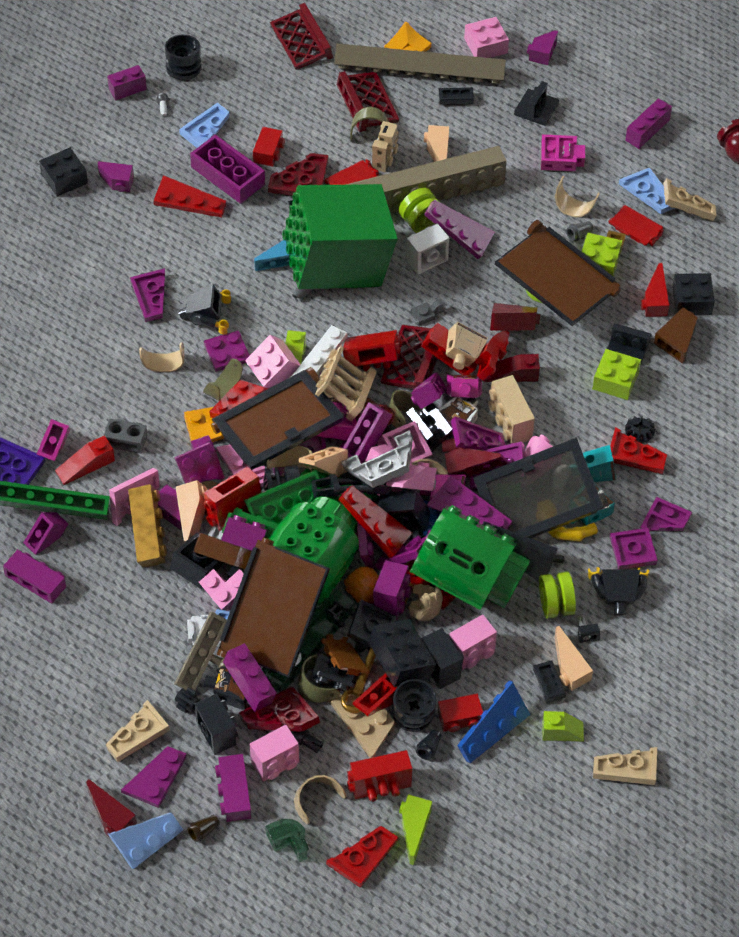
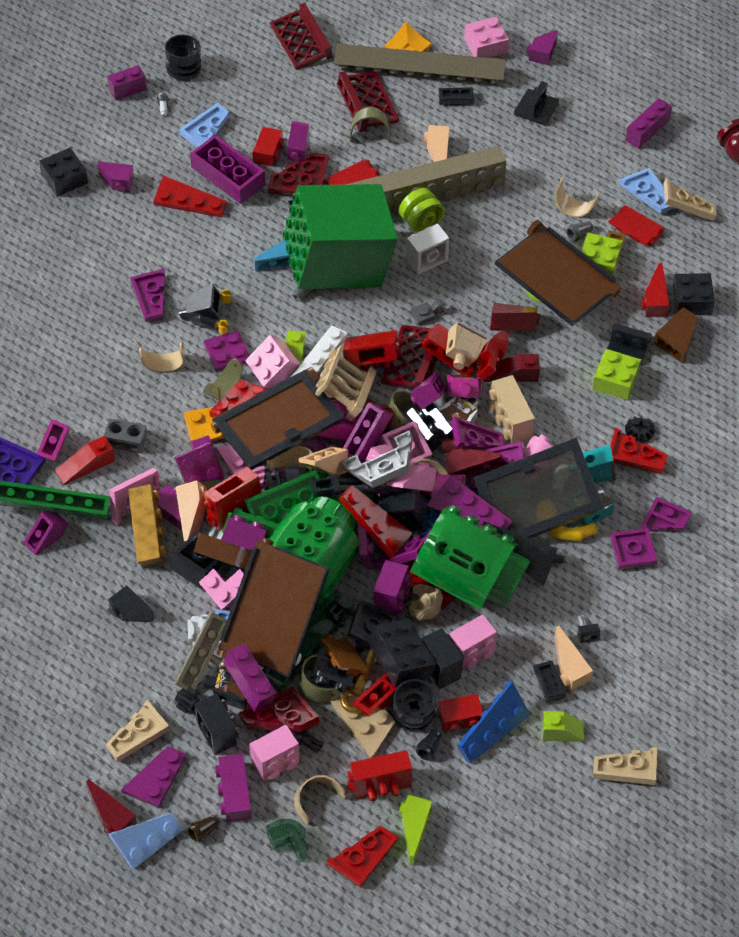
magenta brick [3,549,66,604] -> none
orange hair [344,567,379,604] -> none
tan piece [372,121,399,172] -> none
wing [424,200,495,259] -> none
lime wheel [539,572,576,619] -> none
dark pink piece [541,134,585,171] -> none
black torso [588,567,649,615] -> none
none -> black slope [108,585,154,622]
none -> magenta slope [287,121,310,161]

